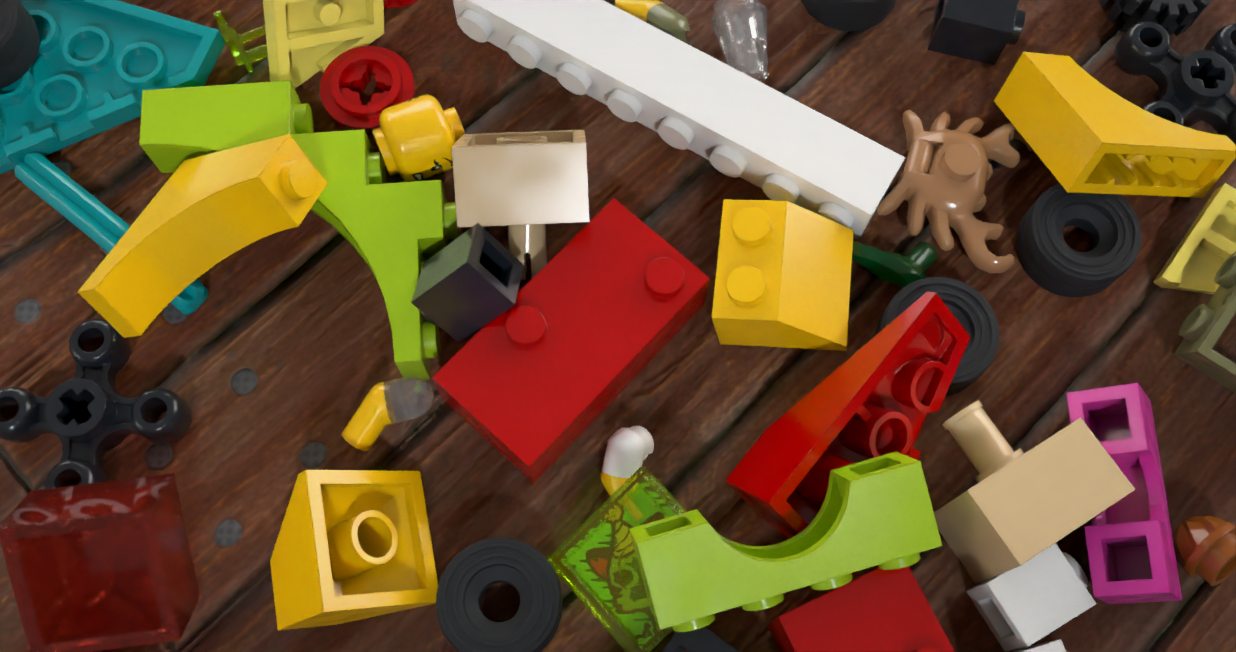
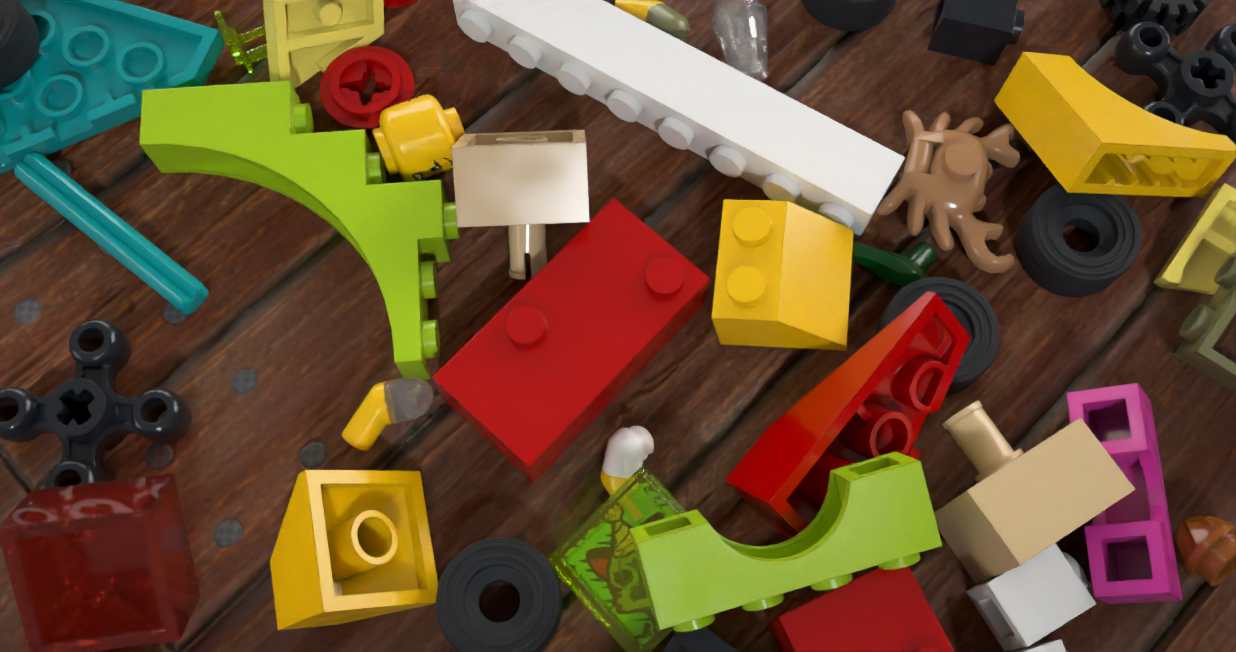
yellow arch [78,134,328,338] -> none
black brick [411,223,524,343] -> none

